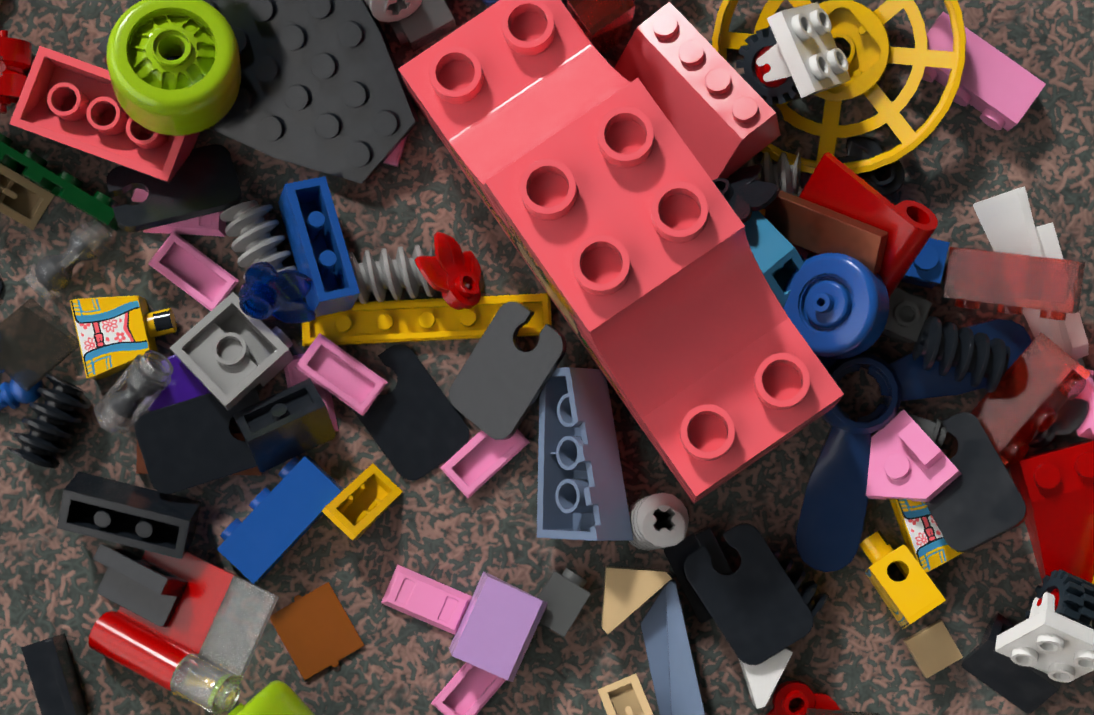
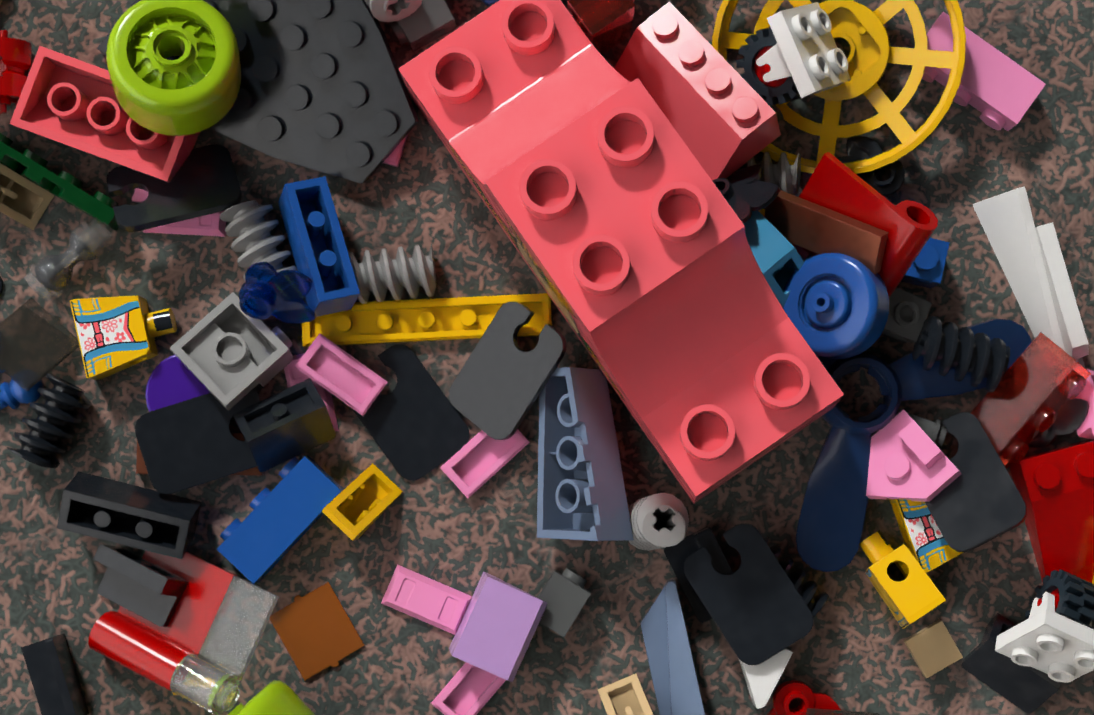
clear piece [94,350,174,434] -> none
bright pink tile [148,231,239,311] -> none
red plate [414,232,481,310] -> none
tan slope [601,566,672,634] -> none
clear red brick [943,247,1085,320] -> none

